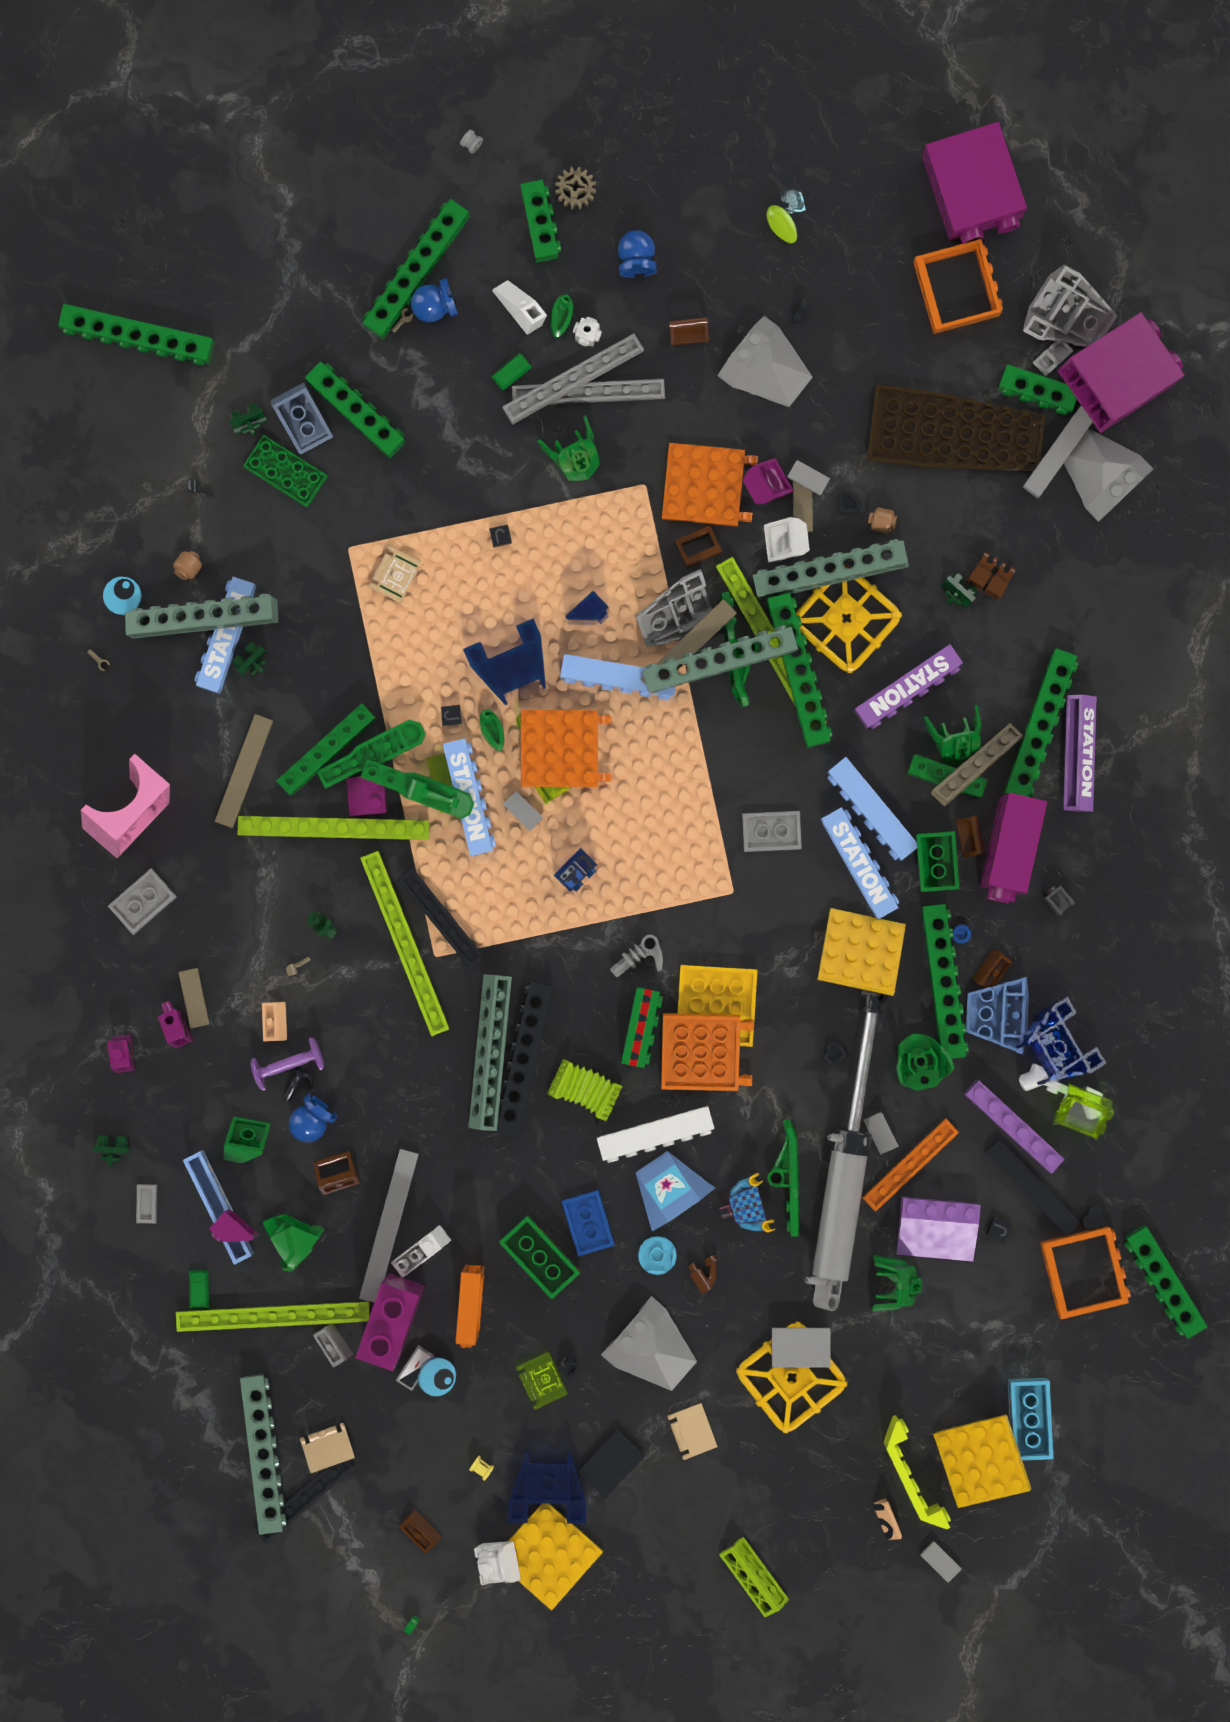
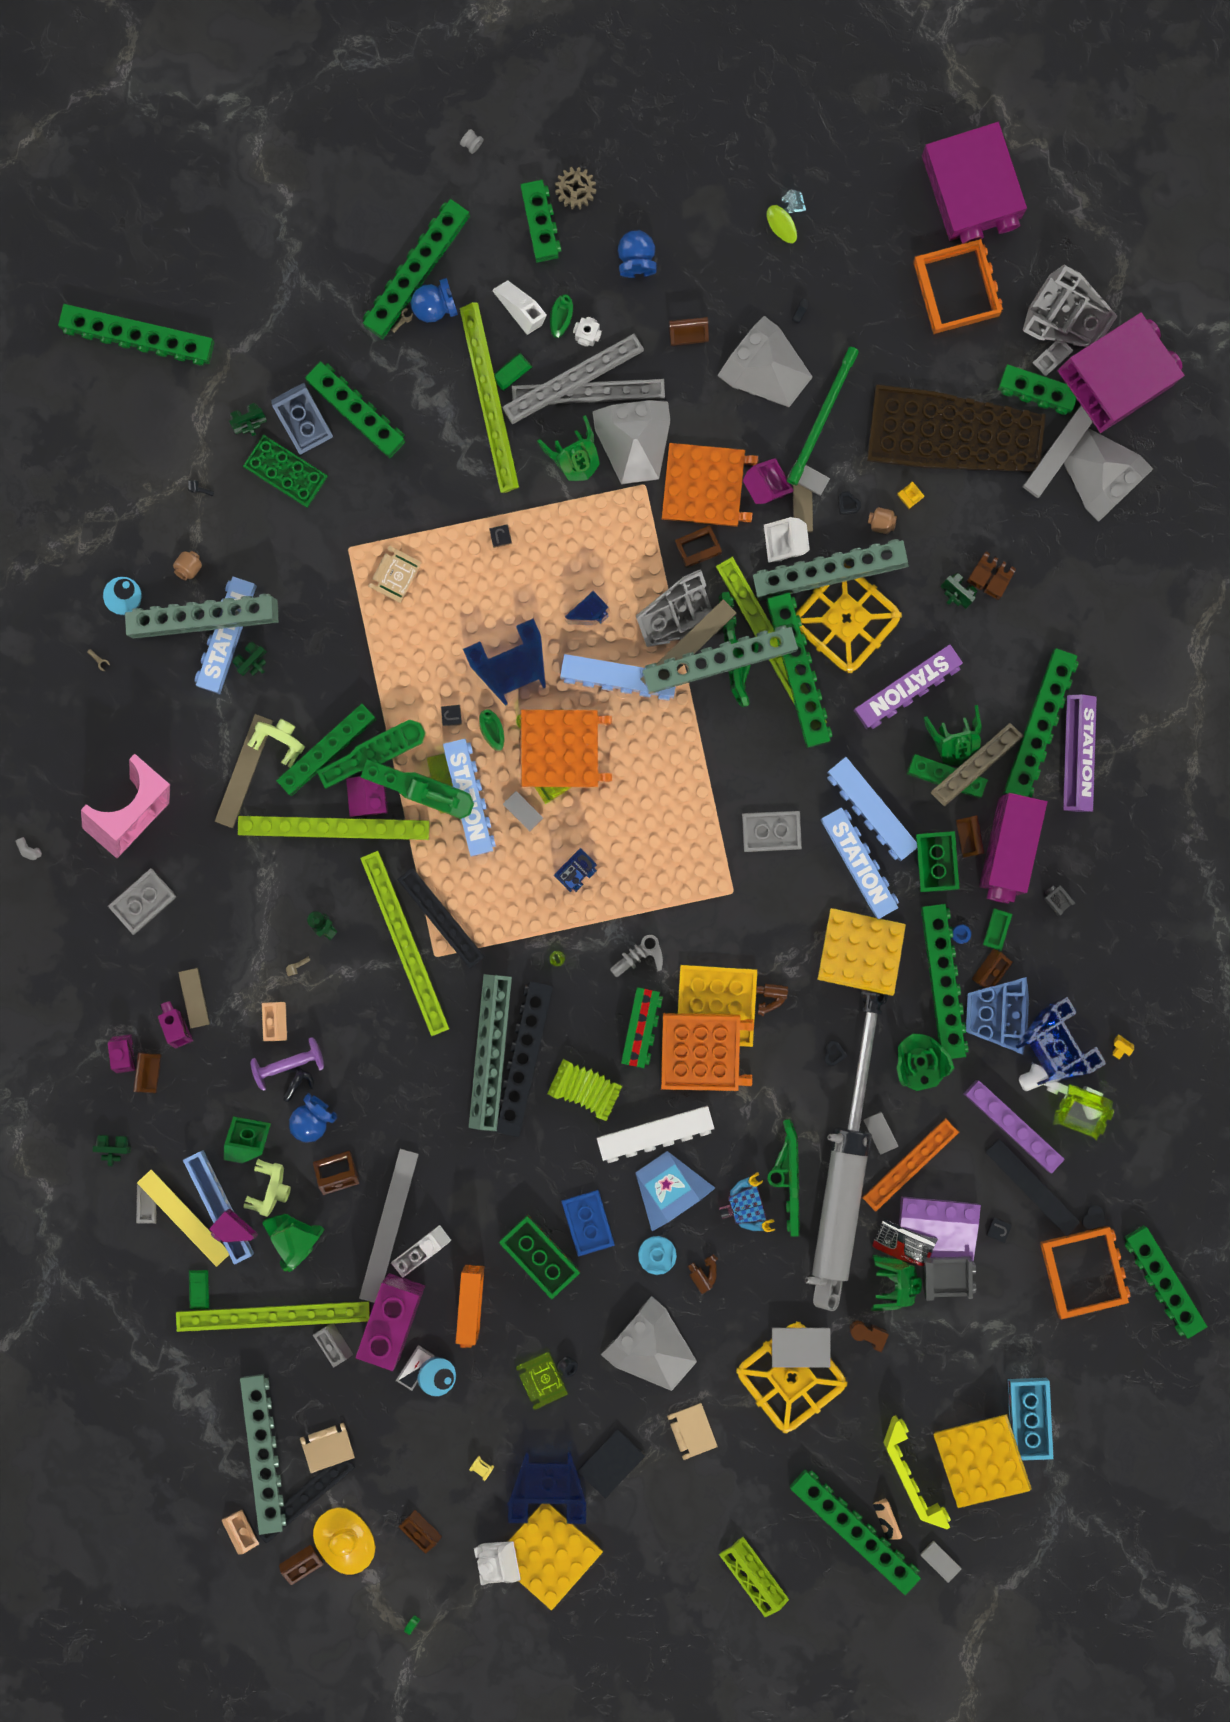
none -> light grey arm [15,837,42,860]
none -> reddish brown tile [133,1052,162,1093]
none -> light yellow tile [137,1169,229,1267]
none -> light nougat slope [222,1510,259,1554]
none -> yellowish green connector [244,1159,291,1217]
none -> yellowish green connector [247,719,305,768]
none -> reddish brown slope [279,1545,324,1585]
none -> yellow hat [313,1507,376,1575]
none -> lime plate [460,303,519,493]
none -> clear neon green hinge [549,951,565,966]
none -> light grey wedge [593,400,670,485]
none -> reddish brown plant [756,984,788,1017]
none -> green piece [787,346,859,486]
none -> green brick [790,1469,921,1596]
none -> reddish brown legs [850,1320,889,1352]
none -> sticker [872,1219,938,1266]
none -> yellow tile [897,482,924,509]
none -> dark grey panel [924,1256,976,1301]
none -> green tile [983,908,1012,950]
none -> yellow tile [1113,1034,1134,1059]

